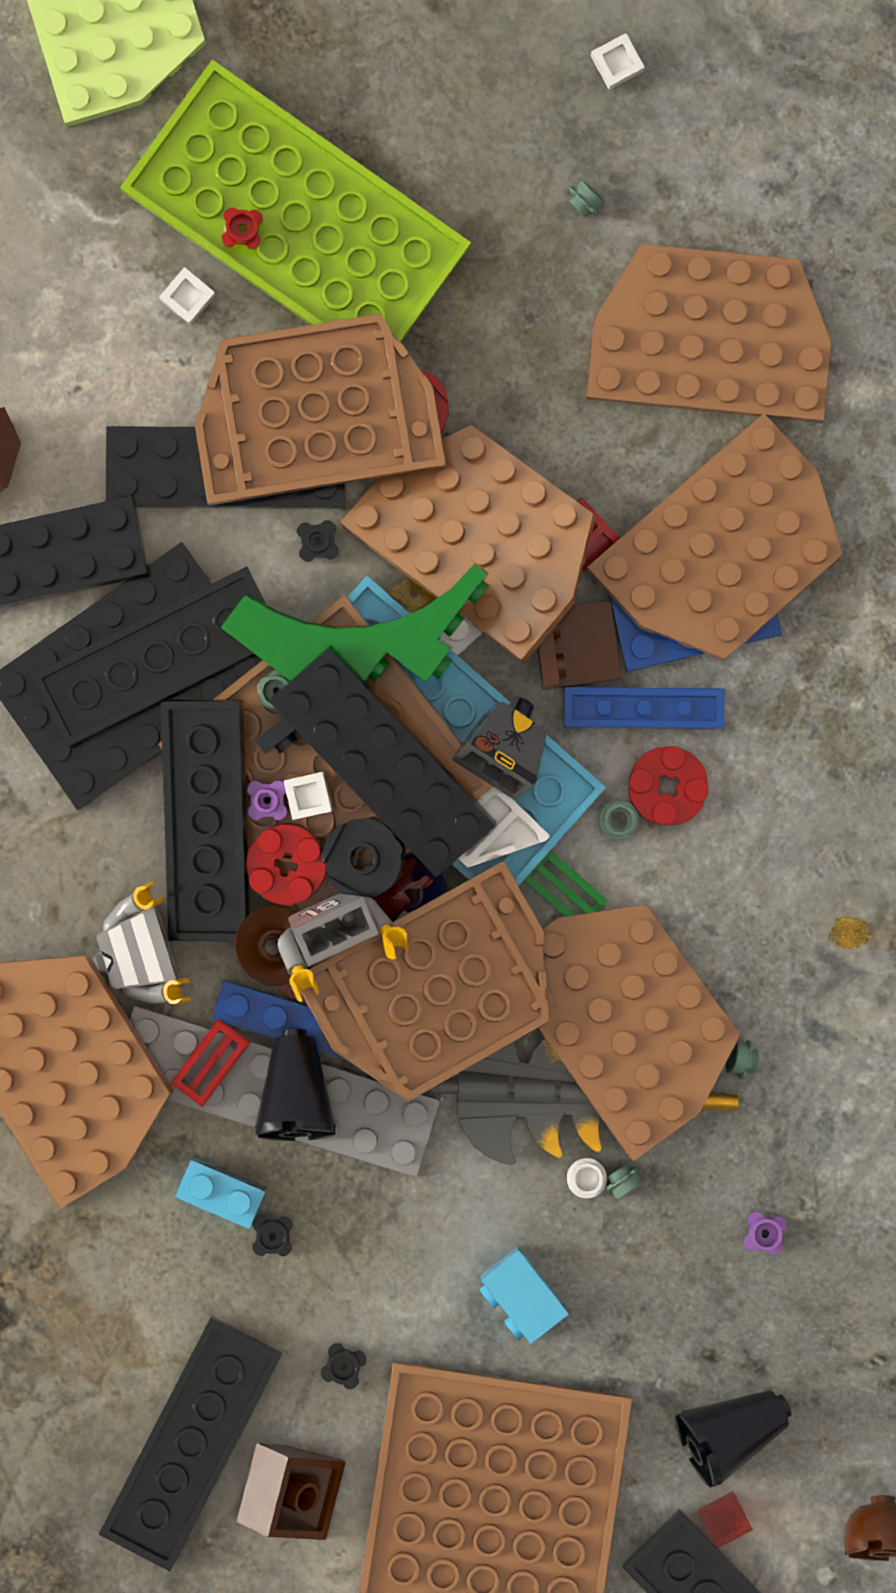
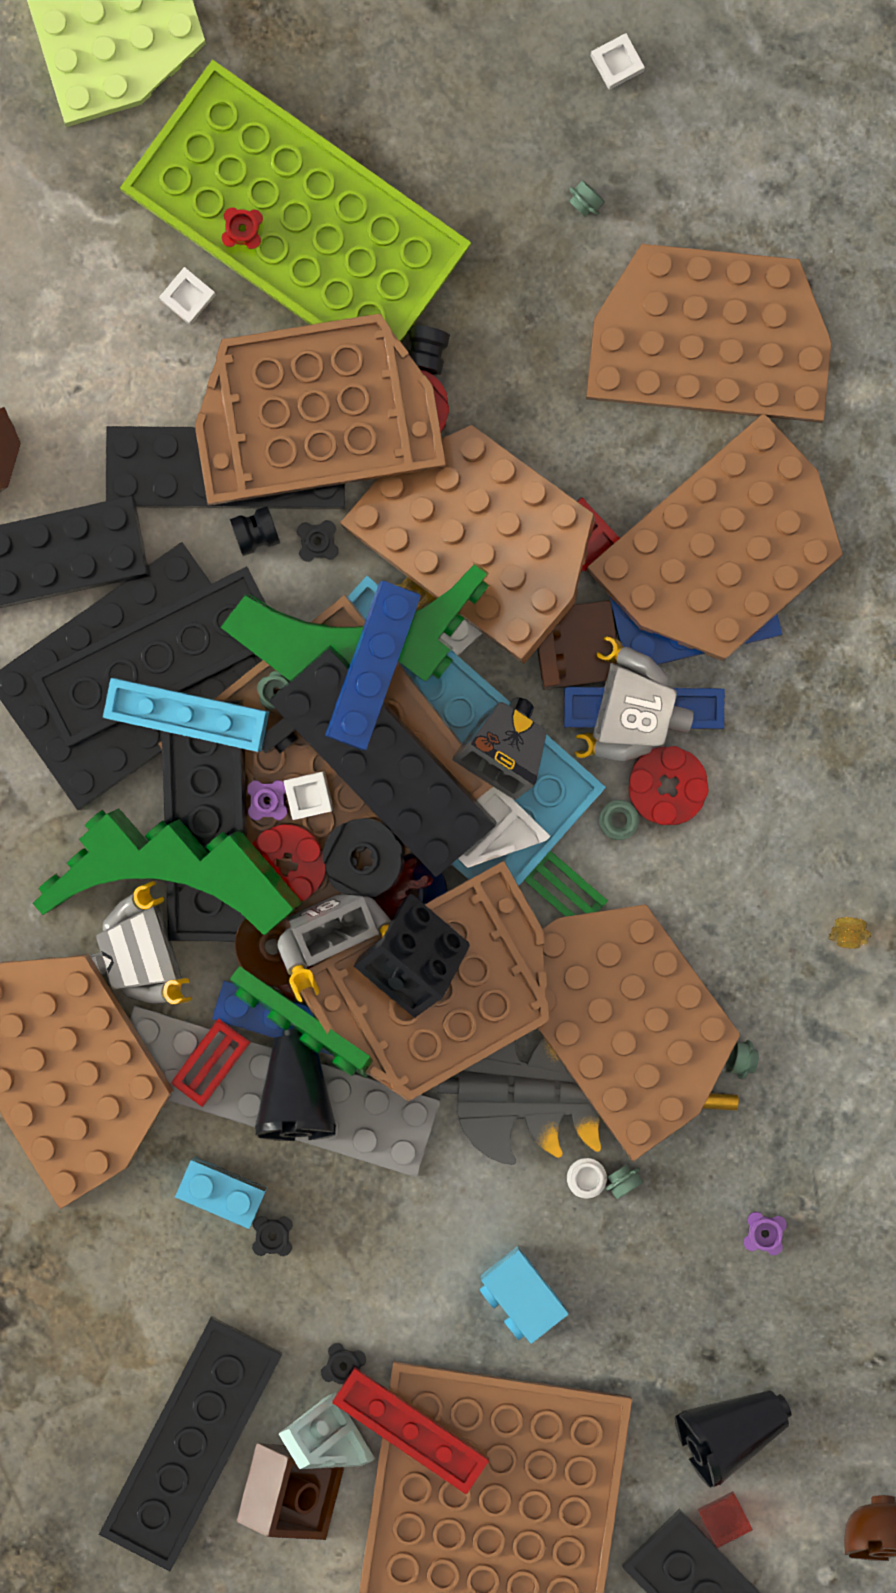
none -> green arch [32,808,303,935]
none -> medium azure plate [103,678,269,752]
none -> black wheel [230,506,280,556]
none -> green plate [230,966,373,1078]
none -> light aqua wing [279,1392,375,1469]
none -> blue plate [325,581,421,750]
none -> red plate [332,1367,489,1495]
none -> black bracket [354,894,470,1018]
none -> black wheel [408,325,450,375]
none -> light grey torso [574,636,694,762]

